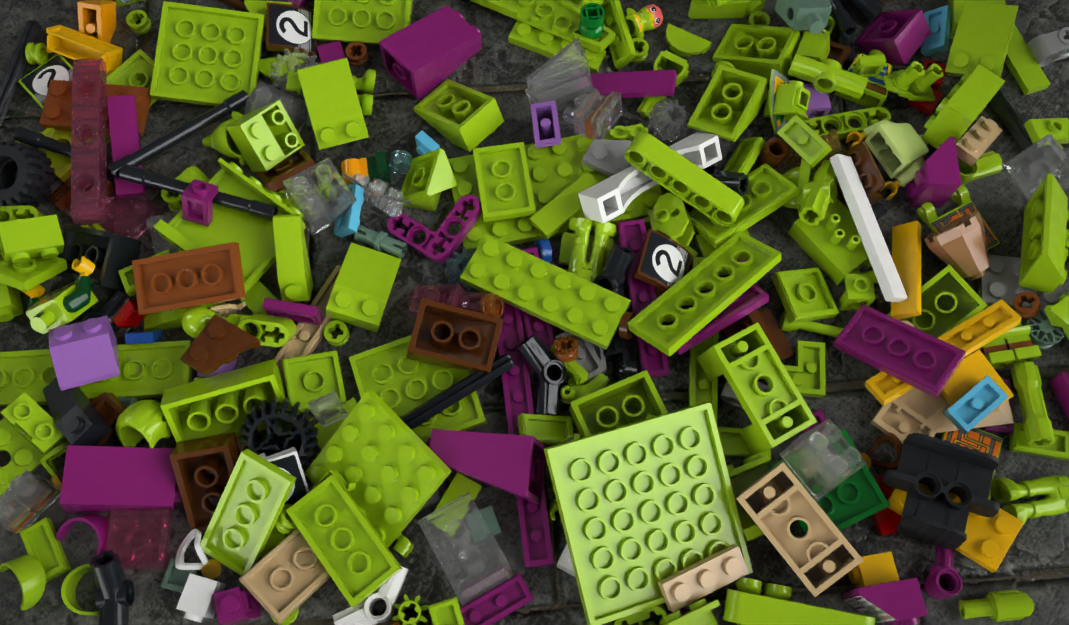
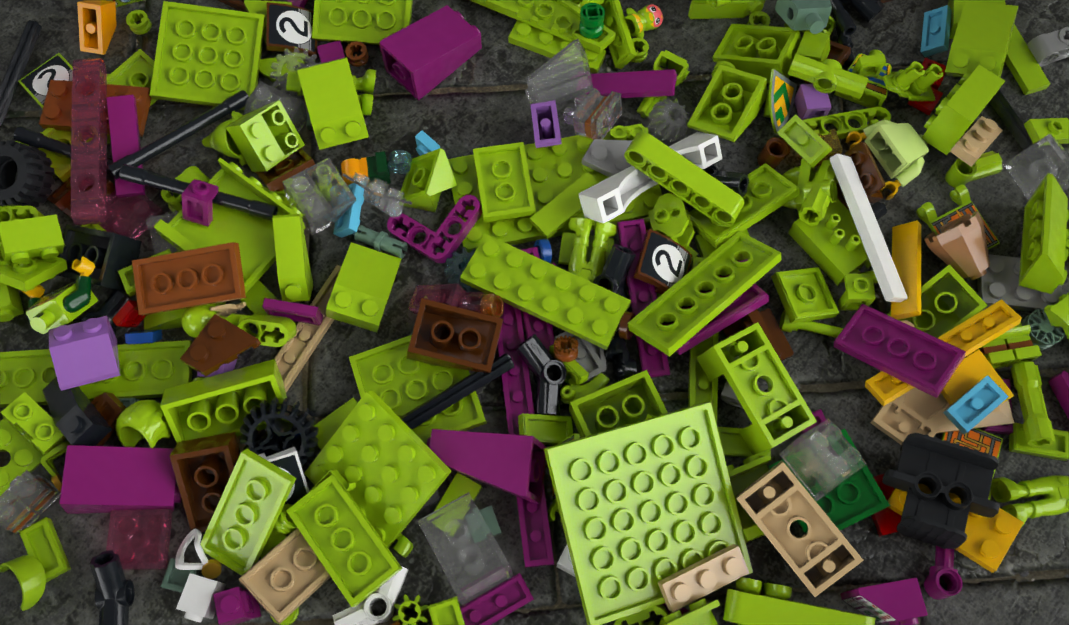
lime bush [25,42,48,65] -> none
yellow container [46,25,123,75] -> none
magenta helmet [56,513,113,556] -> none
lime helmet [61,564,99,616] -> none
lime tile [282,350,347,411] -> none
clear tile [308,391,348,427] -> none
lime bush [324,320,350,347] -> none
lime slope [413,79,504,152] -> none
lime tile [665,23,712,58] -> none
lime tile [723,137,766,175] -> none
lime window [772,80,810,122] -> none
lime plate [784,340,826,398] -> none
yellow brick [848,552,900,589] -> none
magenta slope [854,9,931,65] -> none
reddish brown piece [860,433,903,470] -> none
magenta slope [906,137,961,208] -> none
lime arm [959,590,1034,622] -> none
dark orange bush [1013,292,1041,319] -> none

